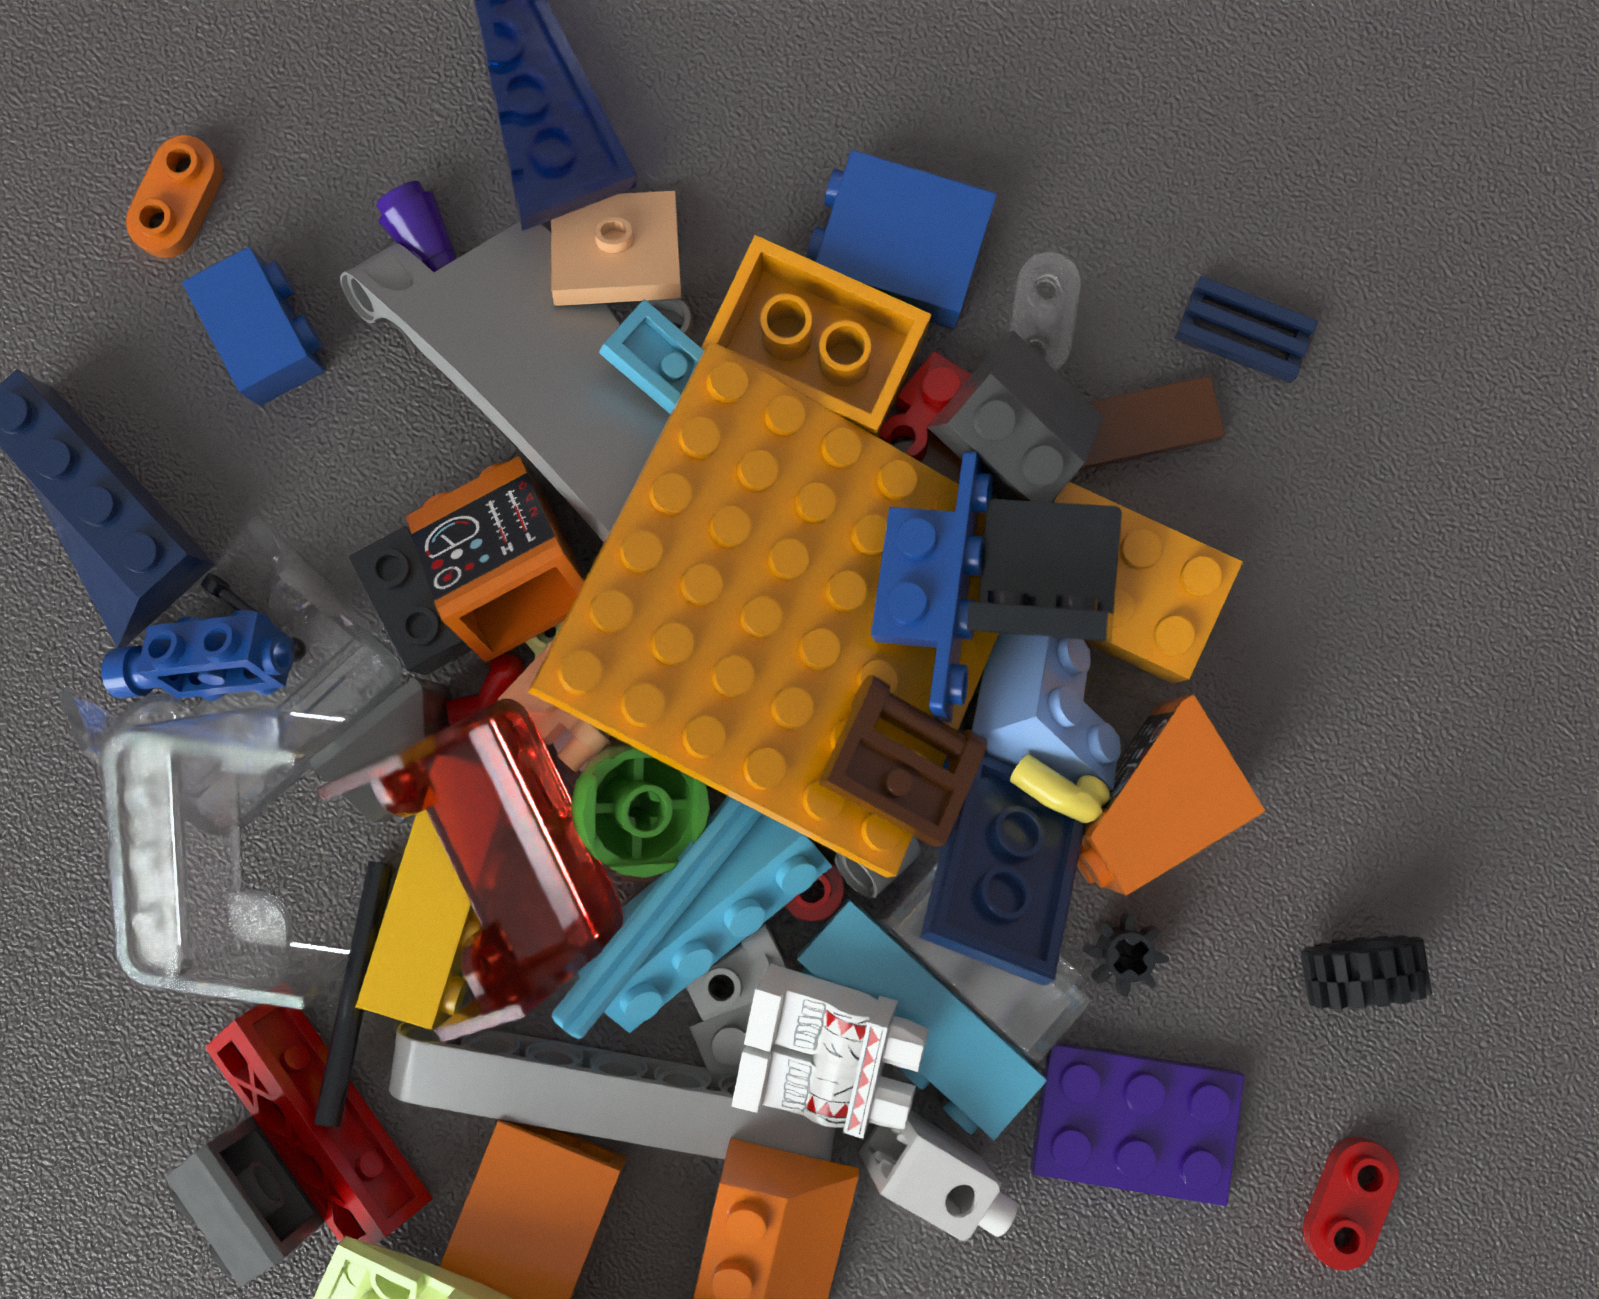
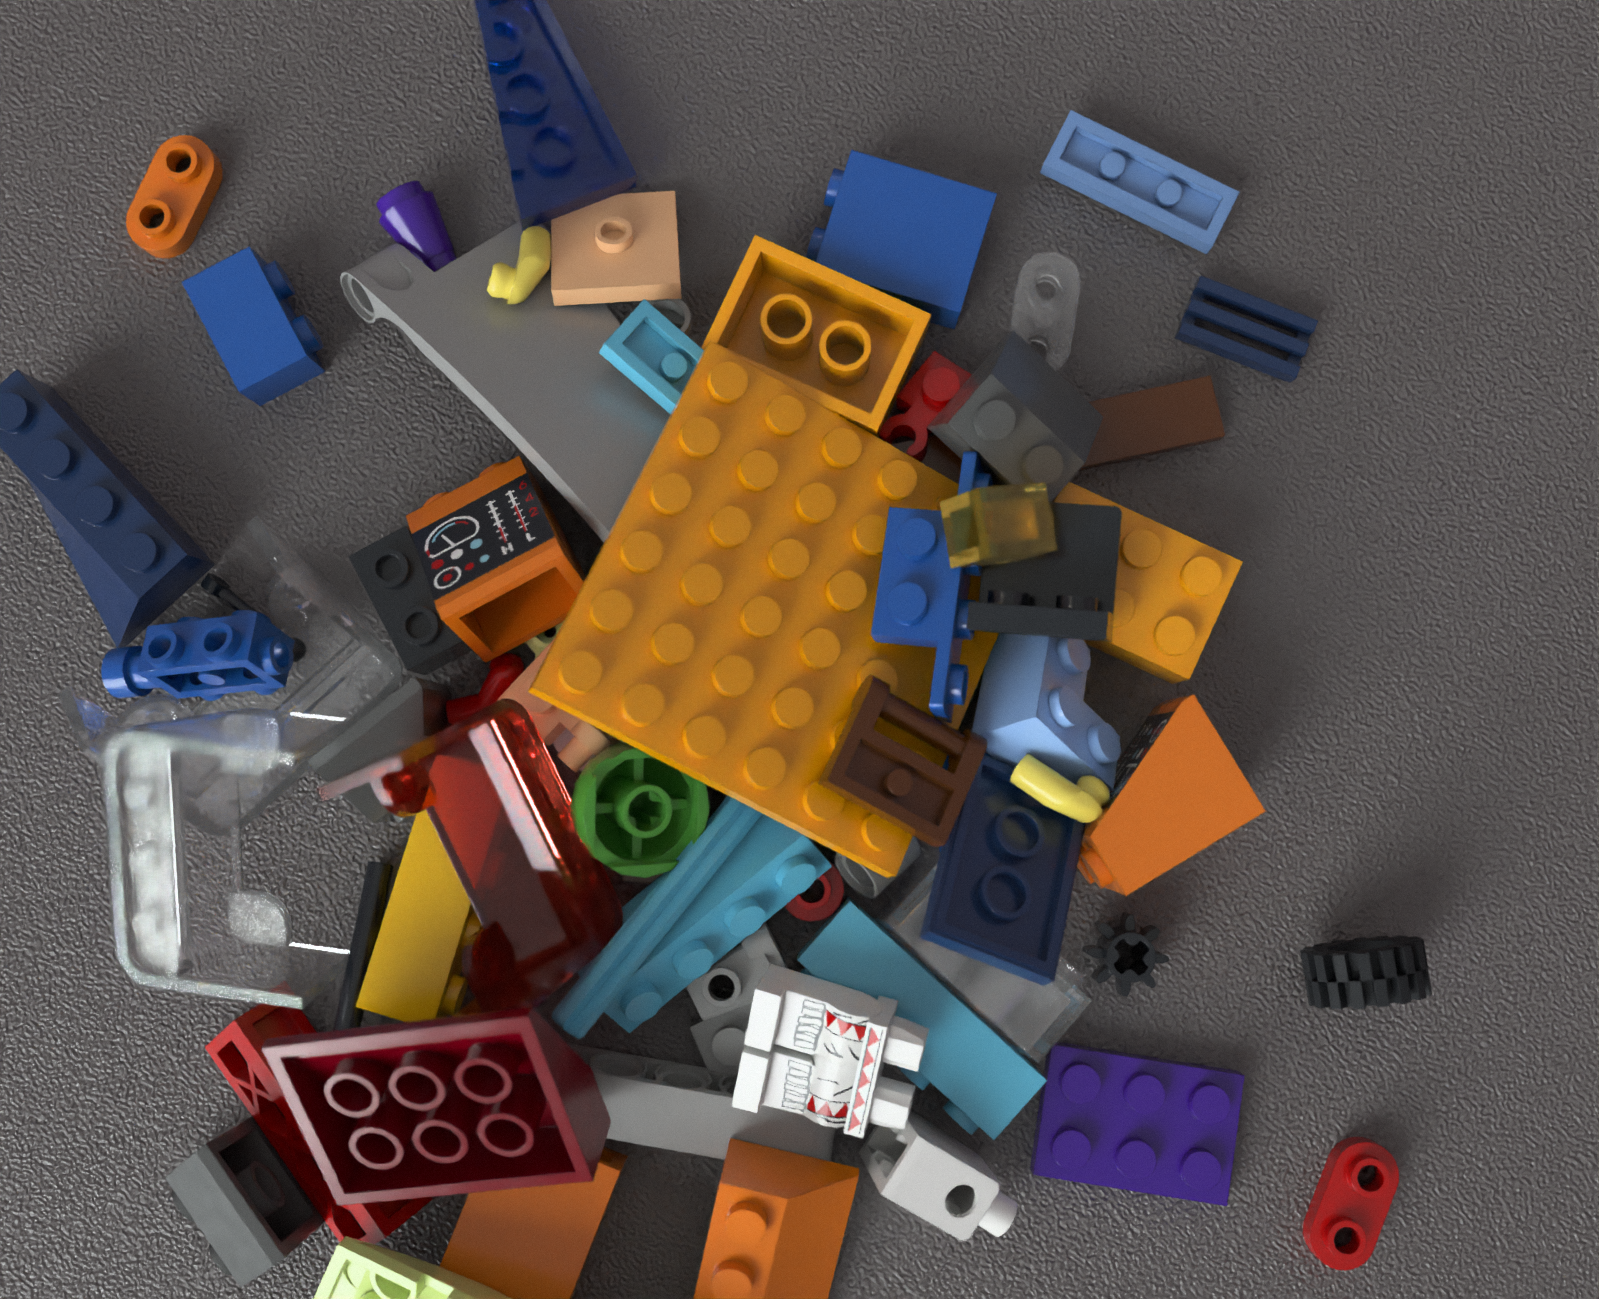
none -> dark red slope [261,1007,611,1206]
none -> light yellow arm [487,226,551,305]
none -> clear yellow brick [940,482,1057,569]
none -> medium blue plate [1040,110,1240,255]

